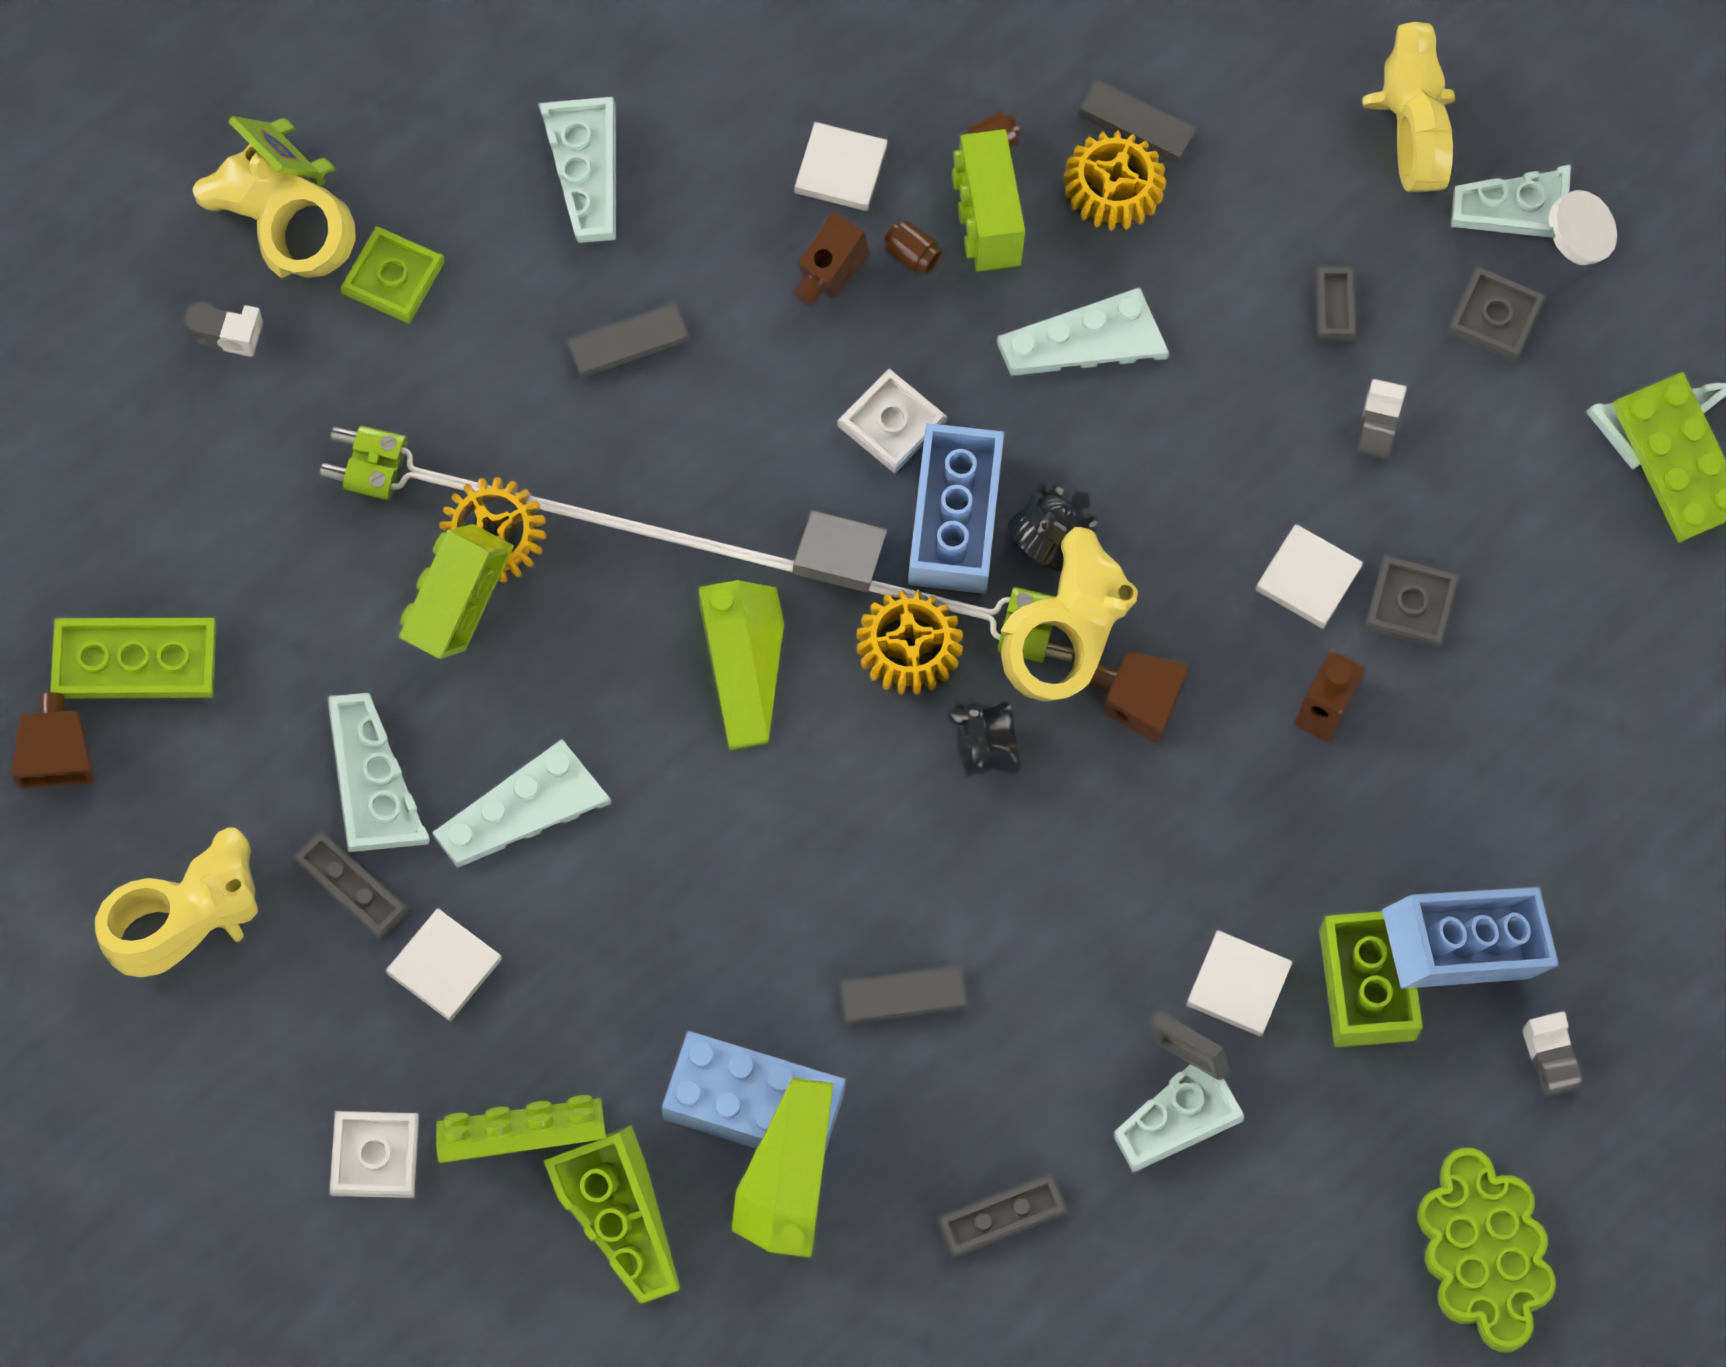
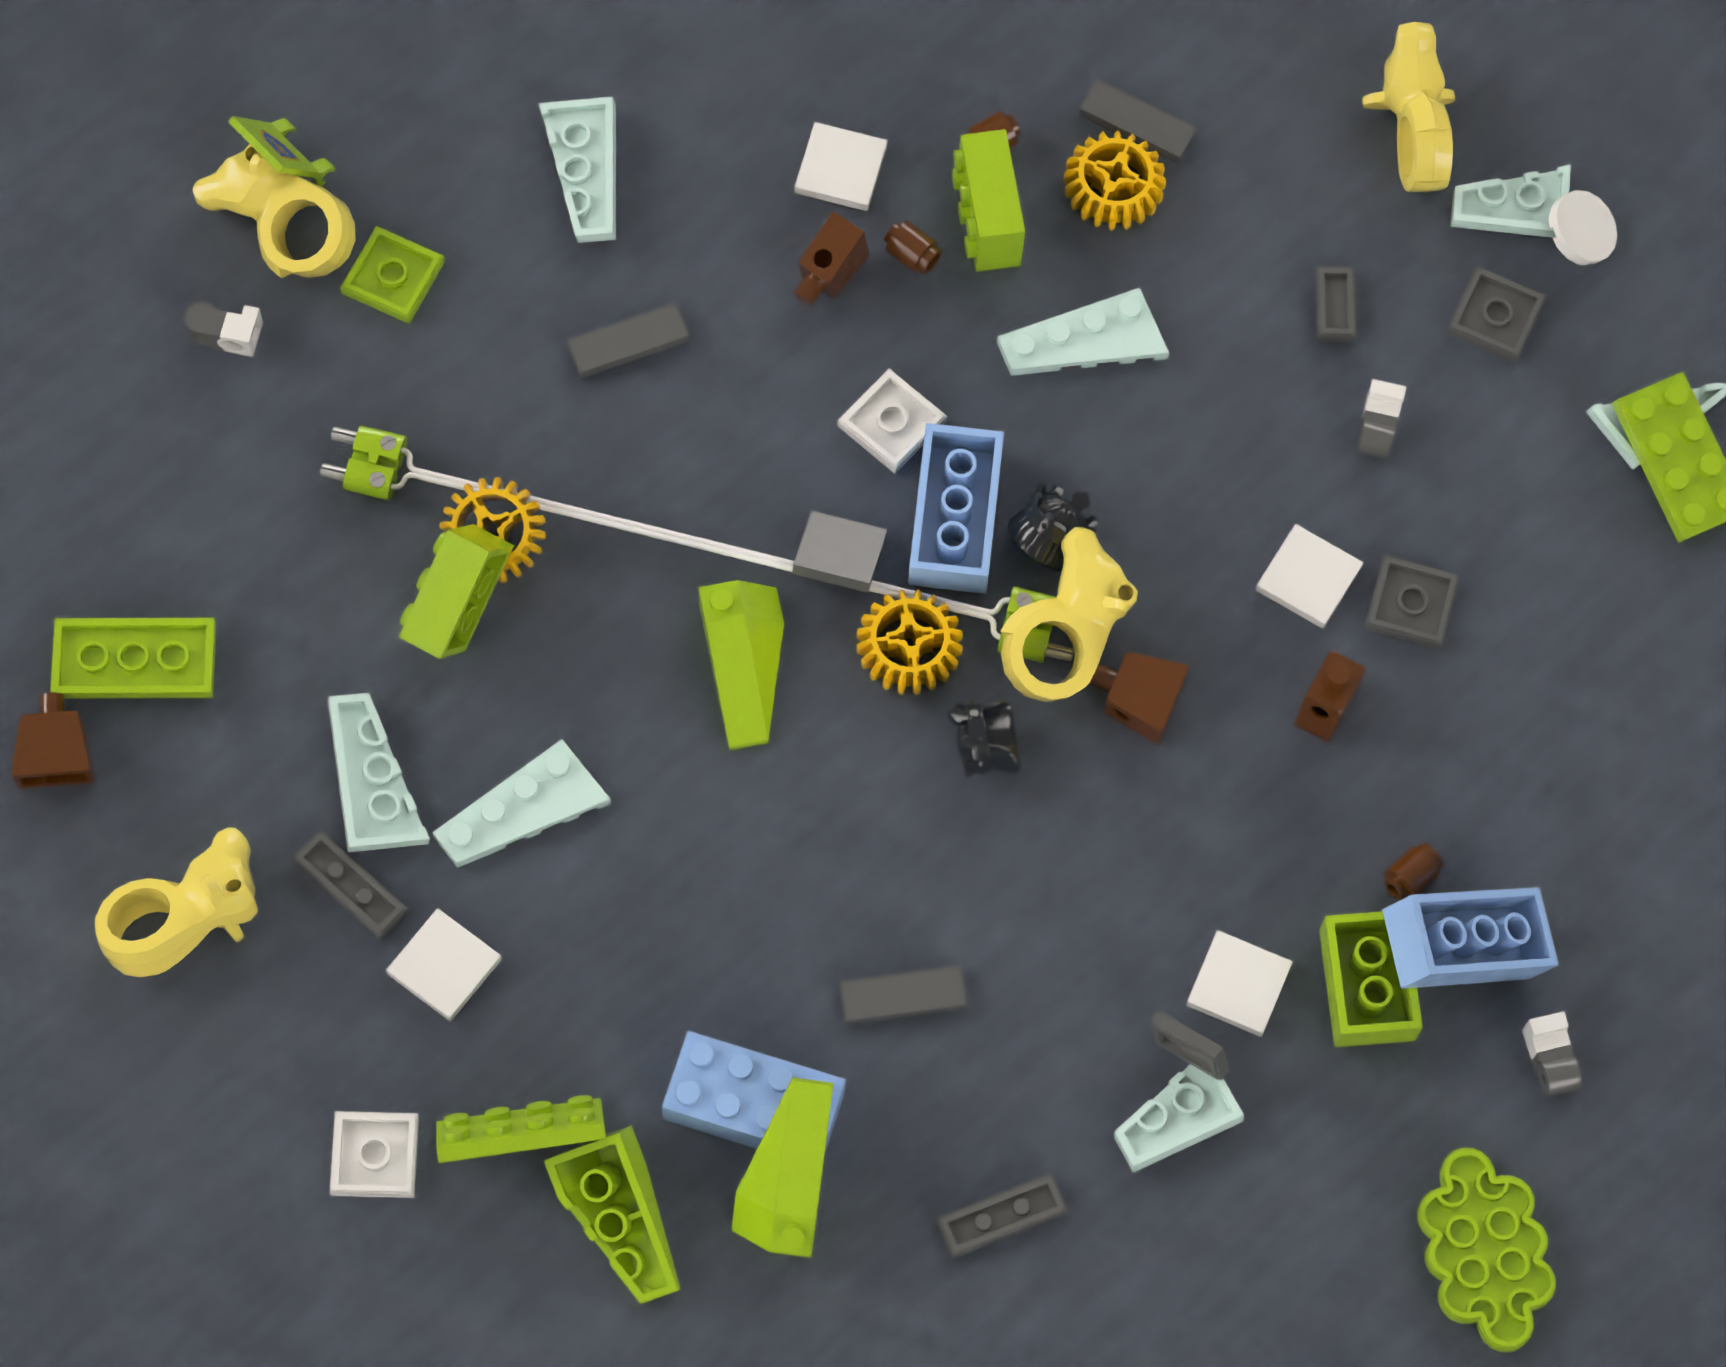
none -> reddish brown brick [1384,843,1444,900]

